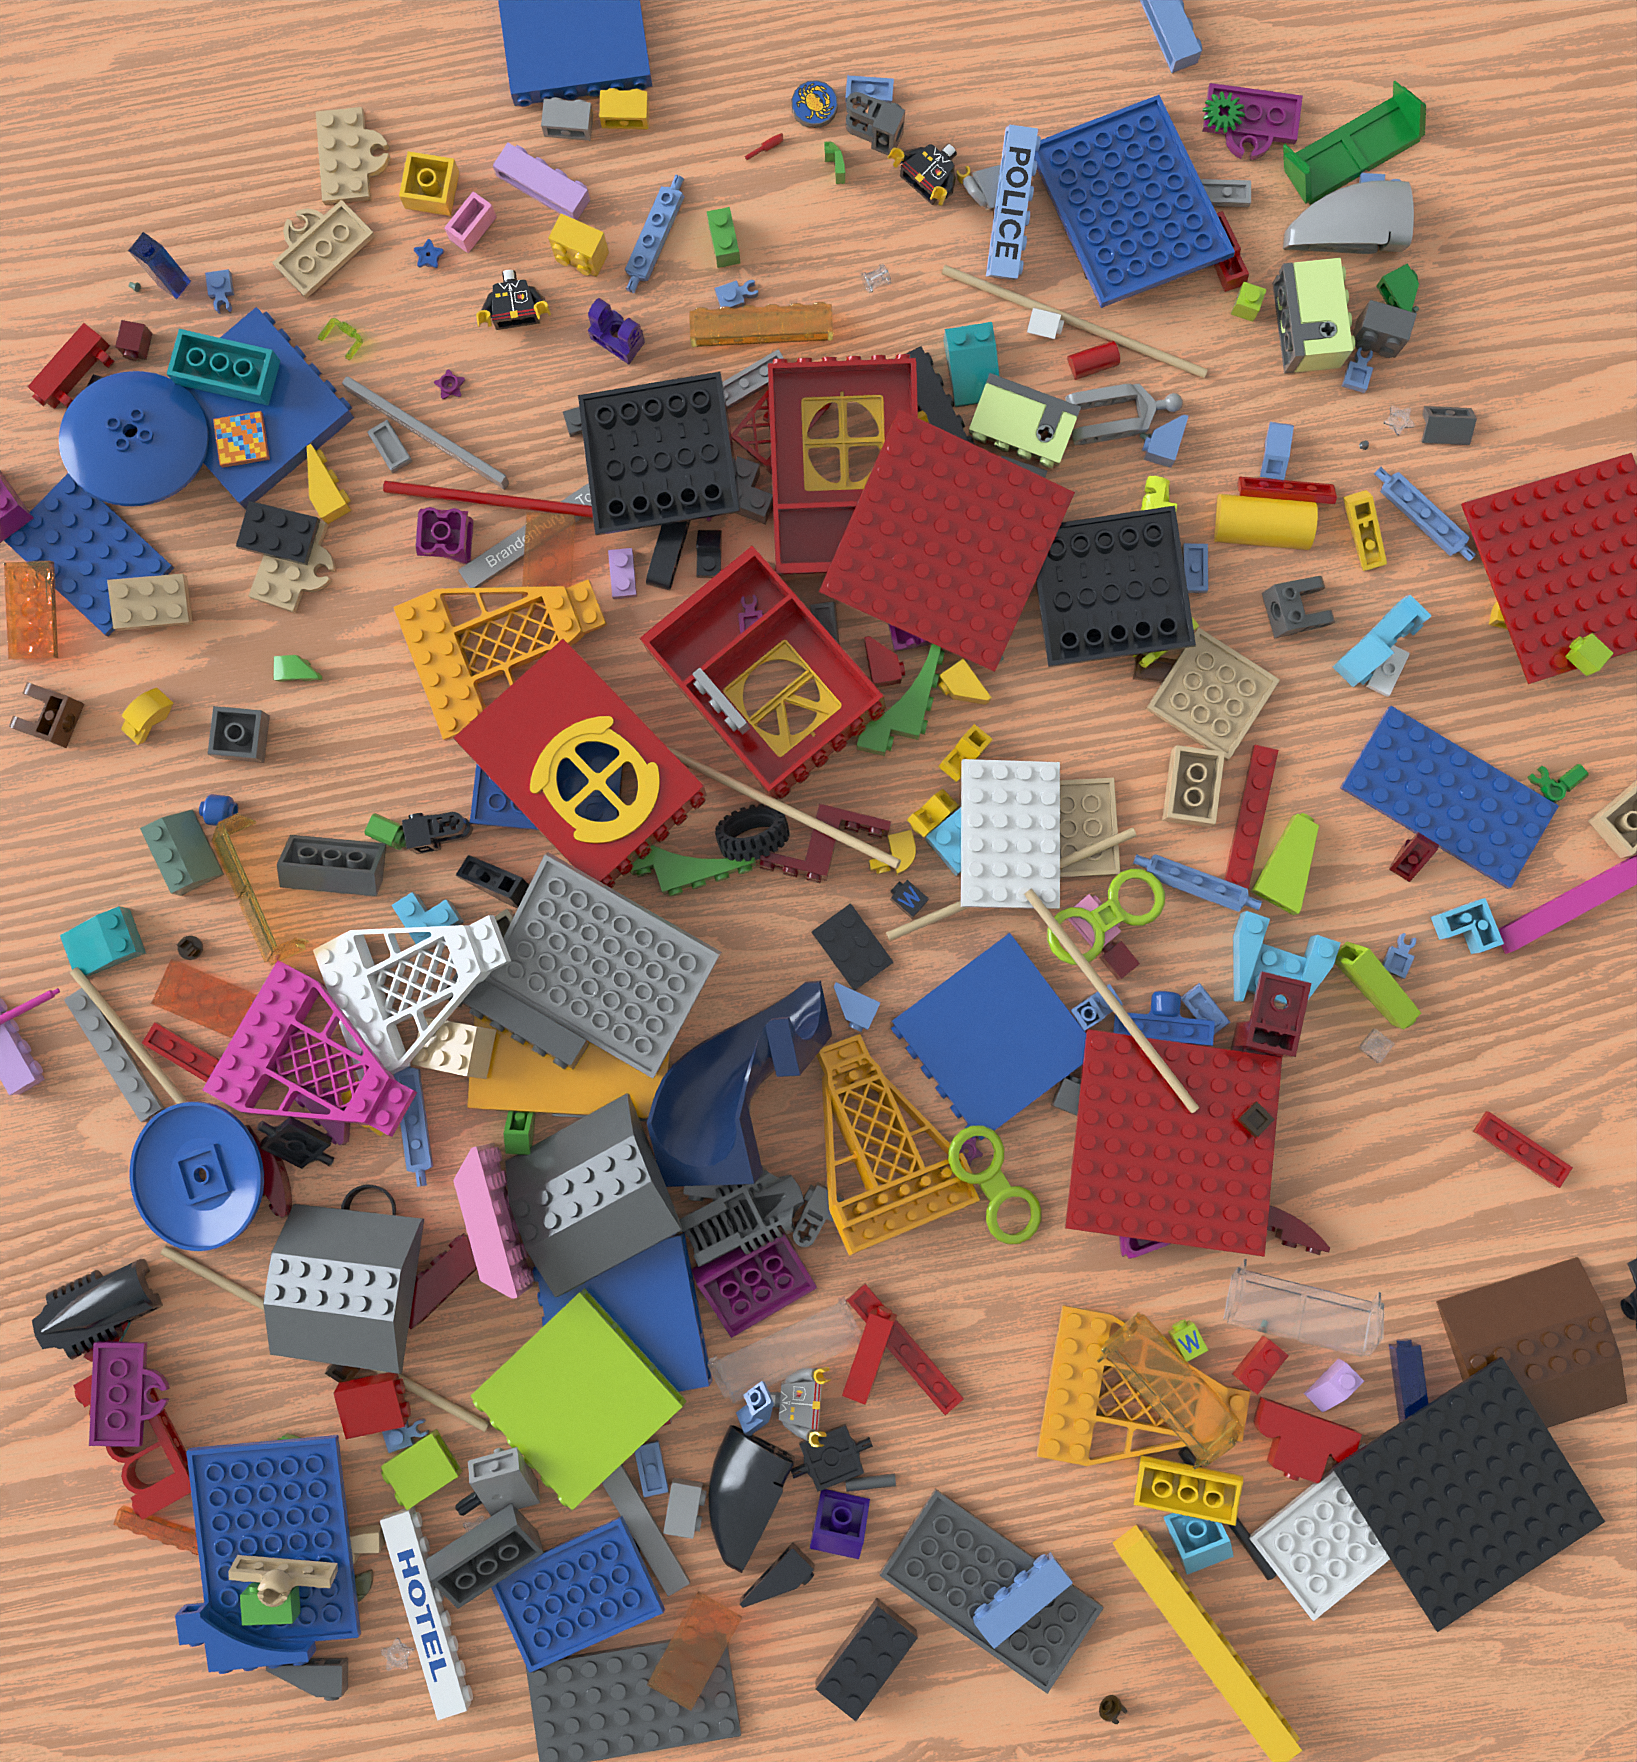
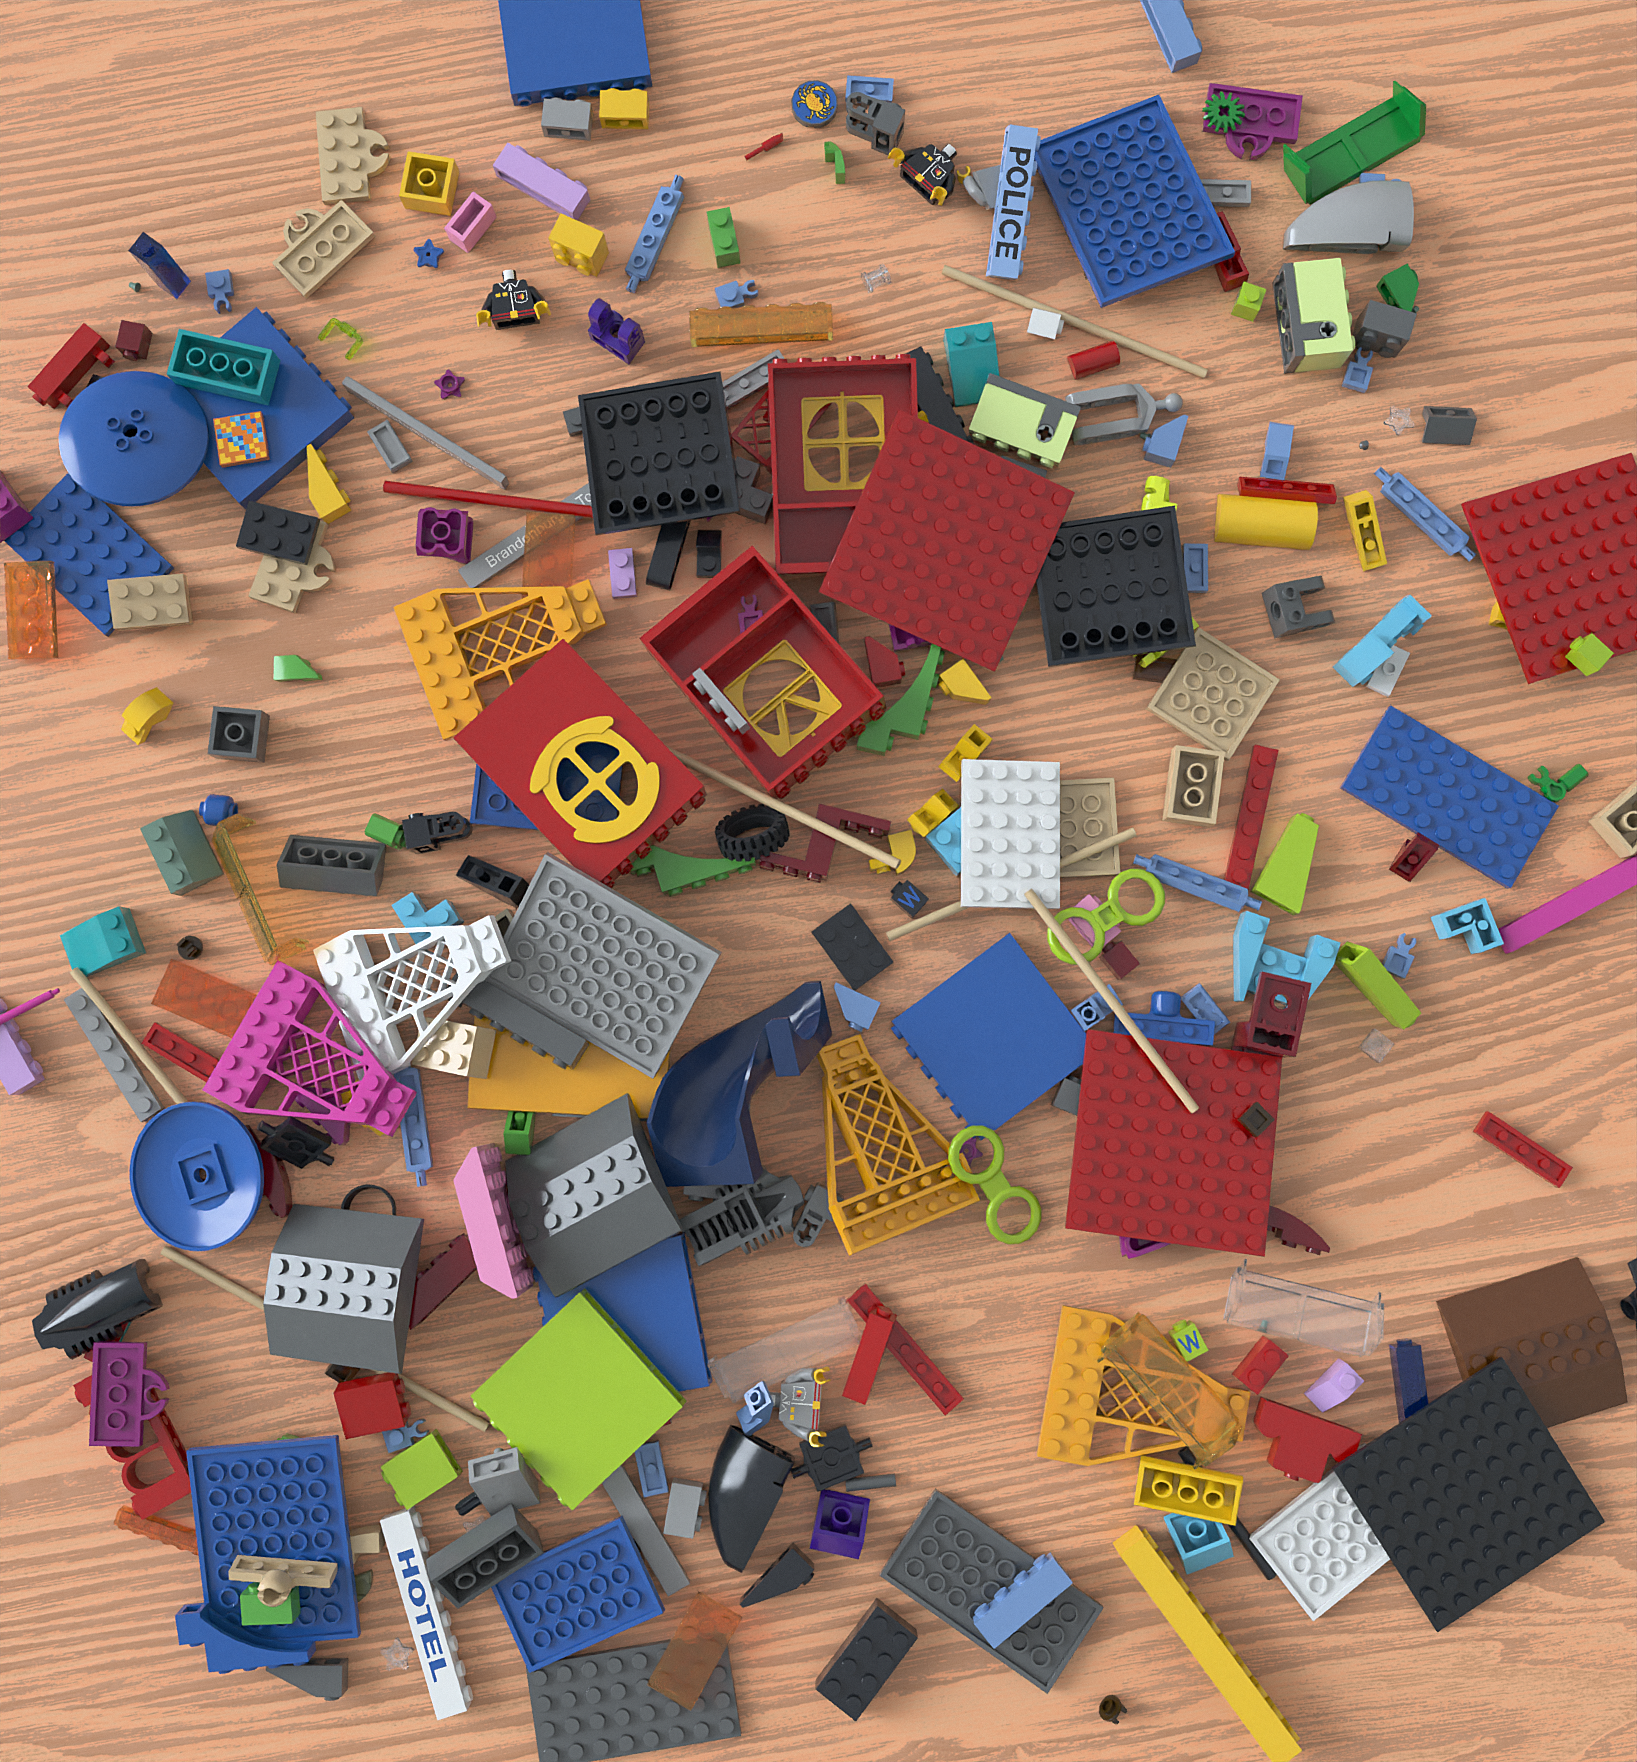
reddish brown brick [9,682,84,748] -> none
magenta slope [692,1226,817,1338] -> none

